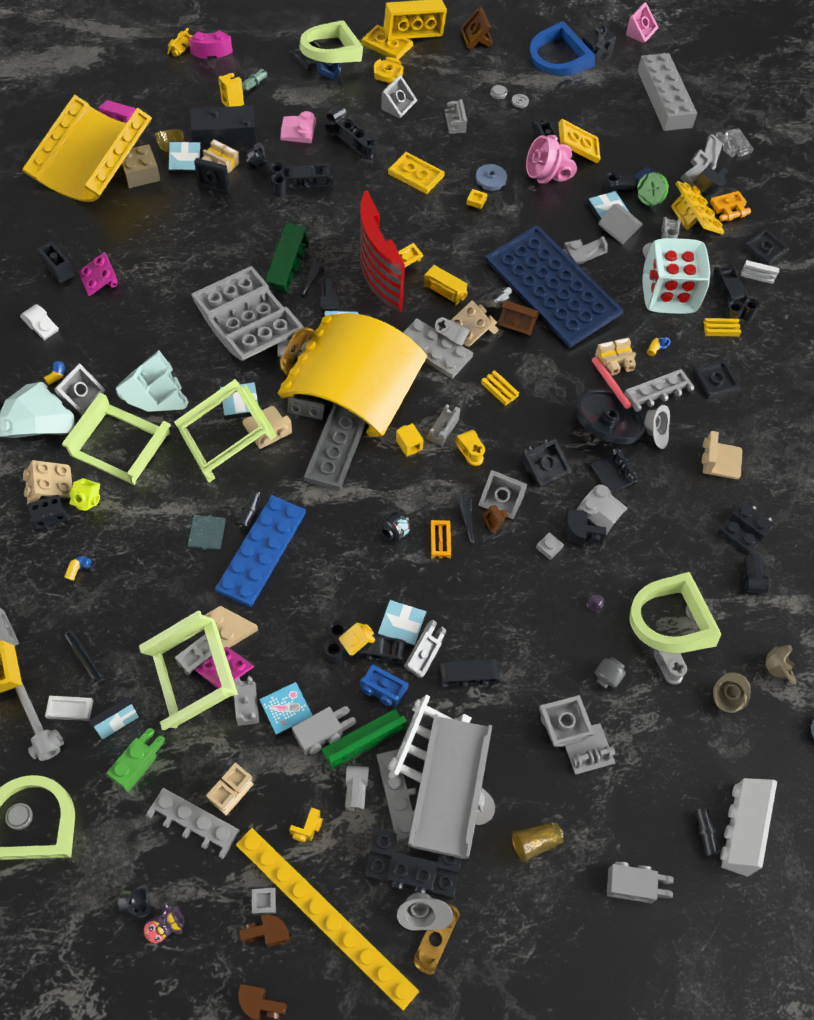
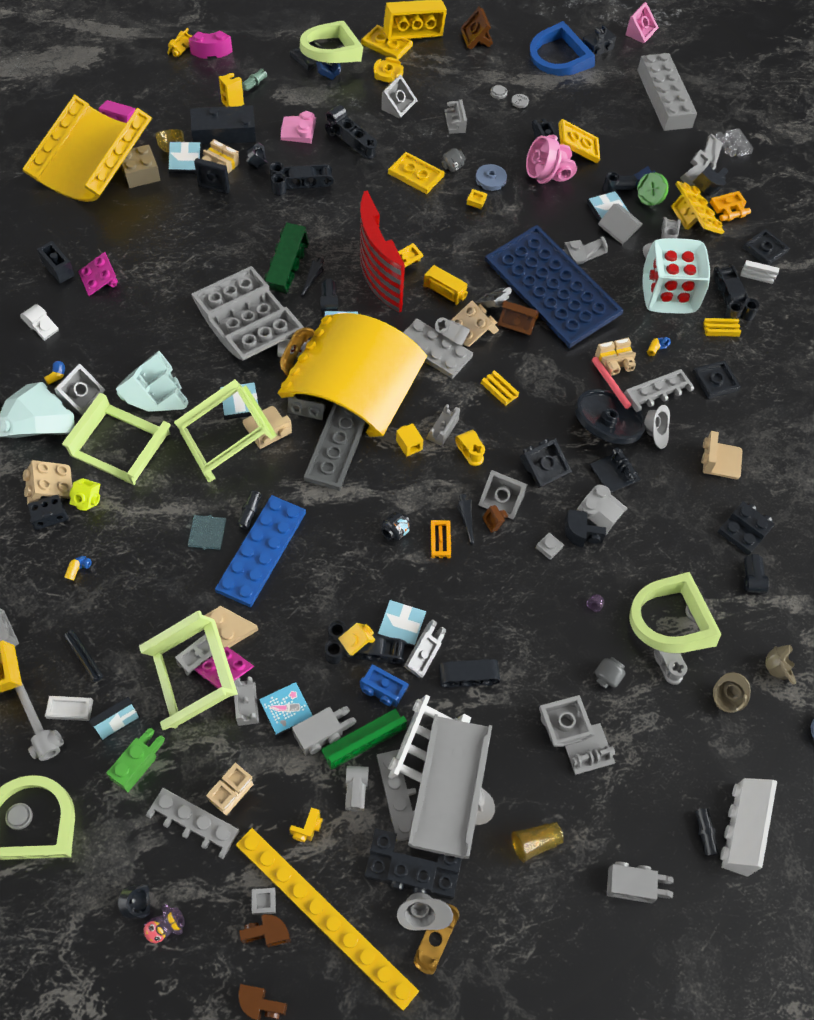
none -> dark grey head [441,148,466,172]

